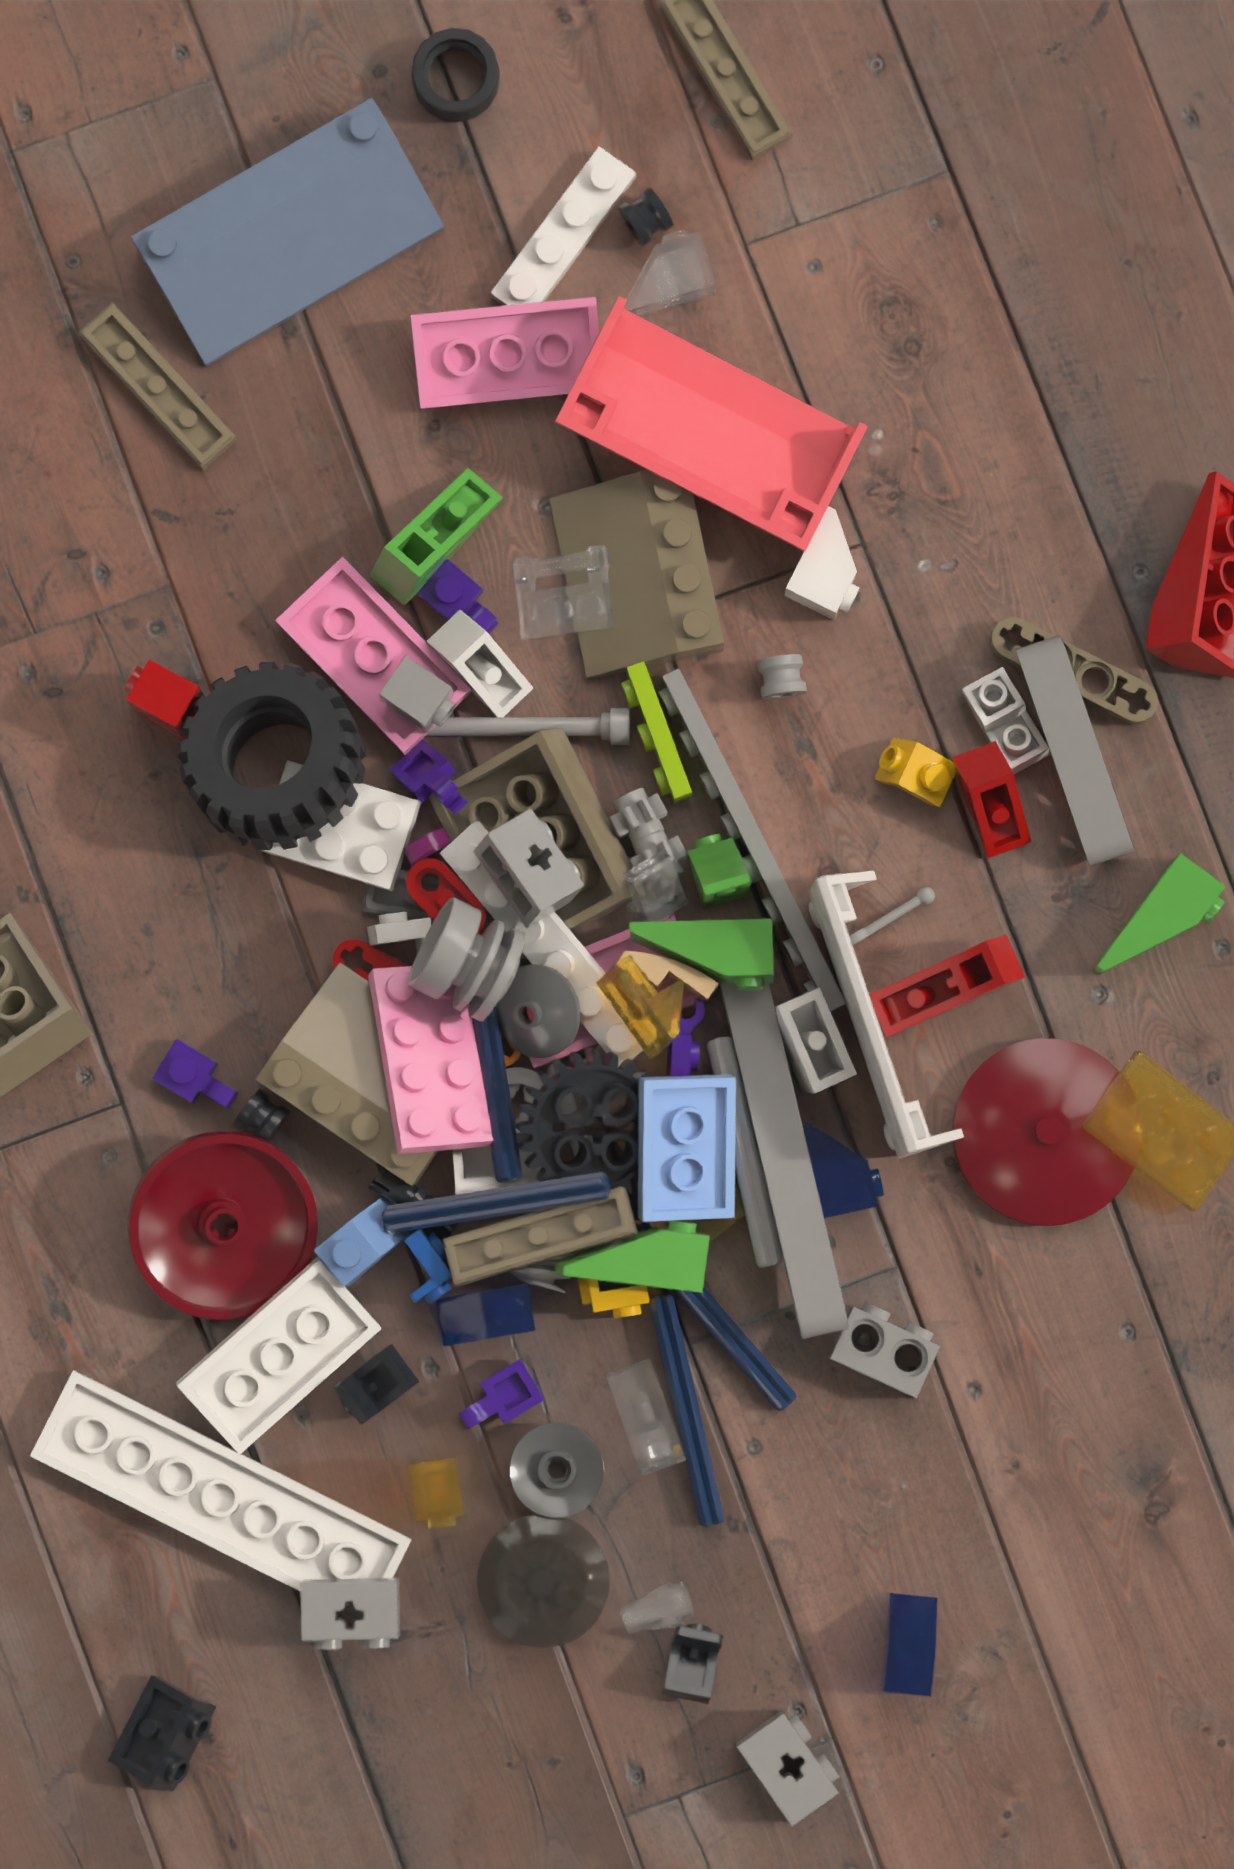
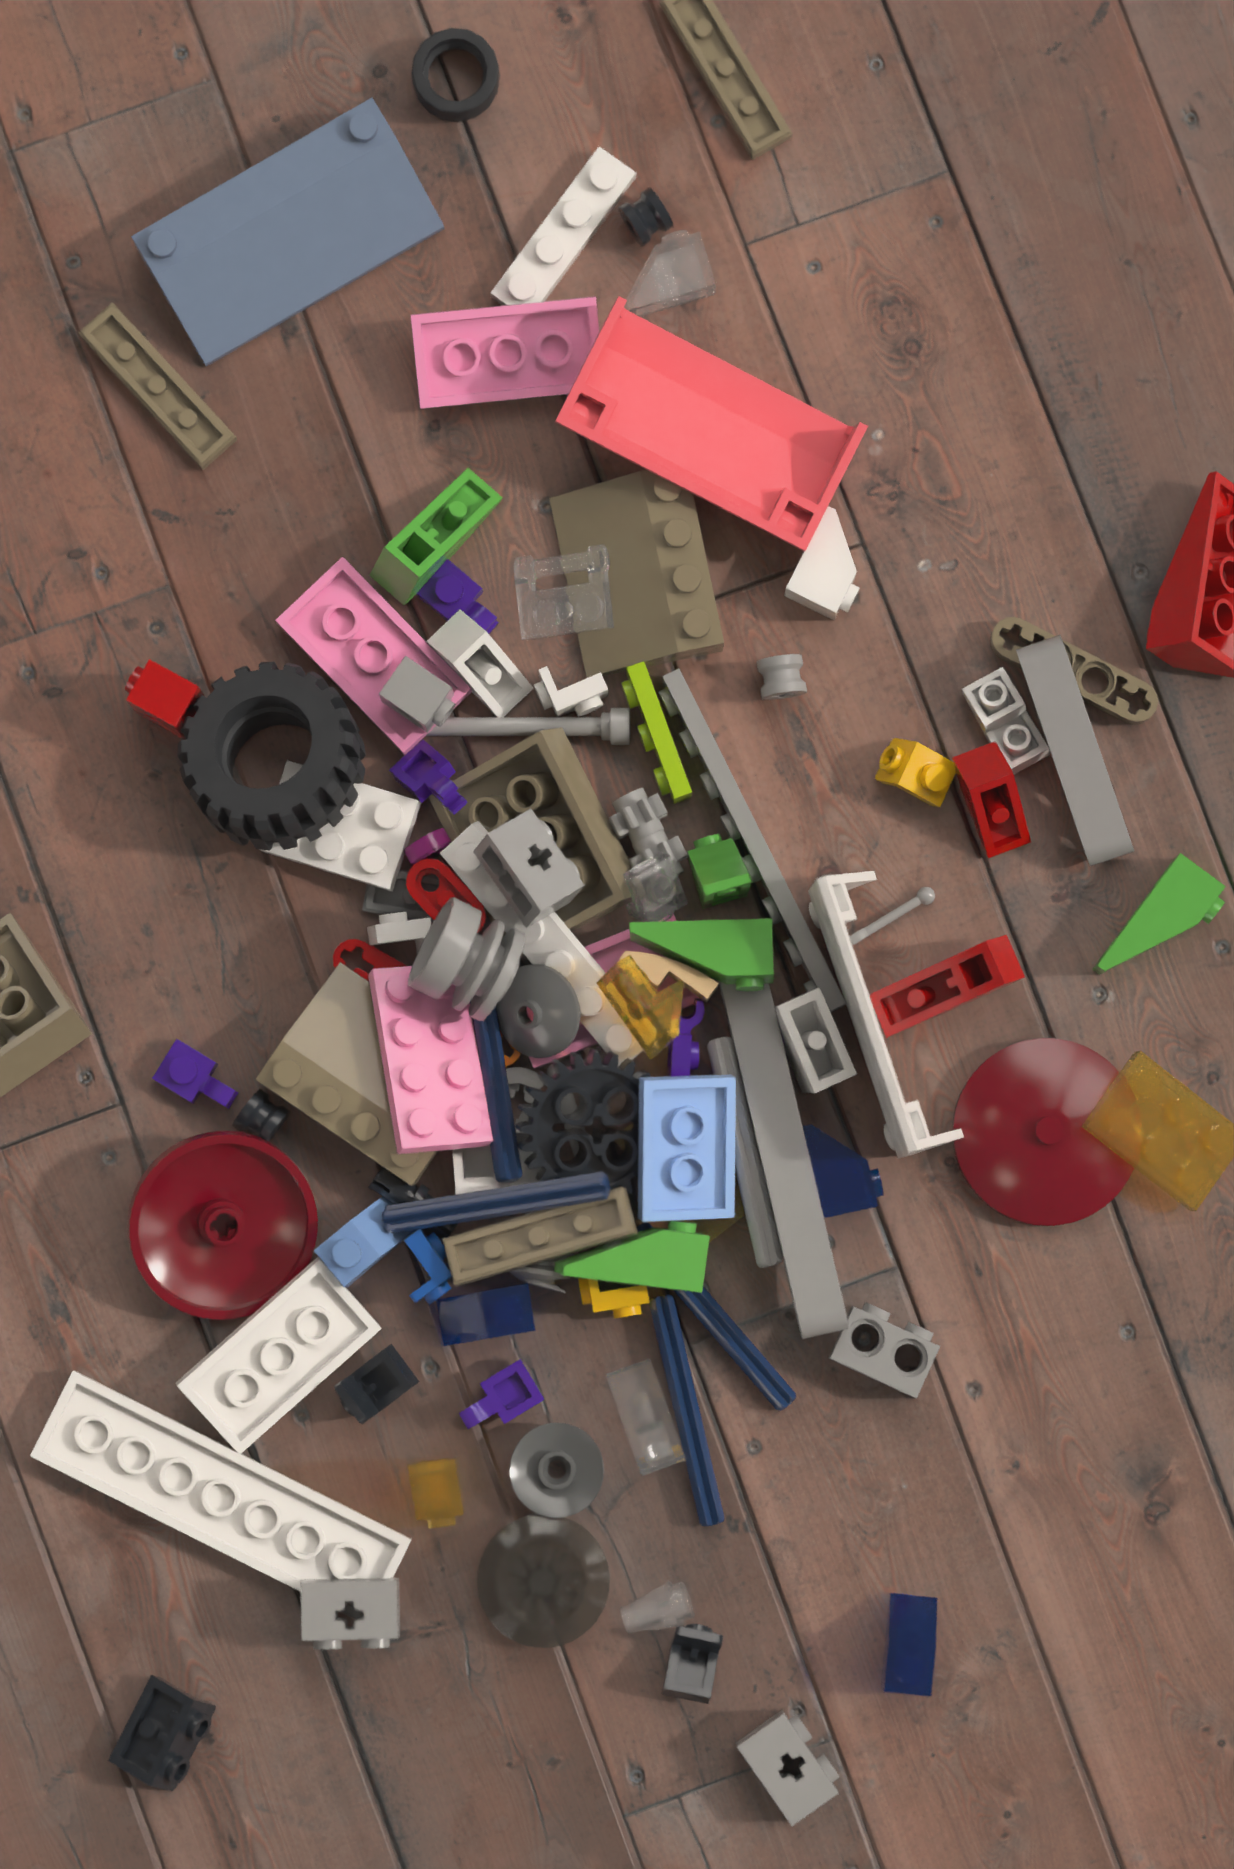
none -> white bracket [534,666,608,717]

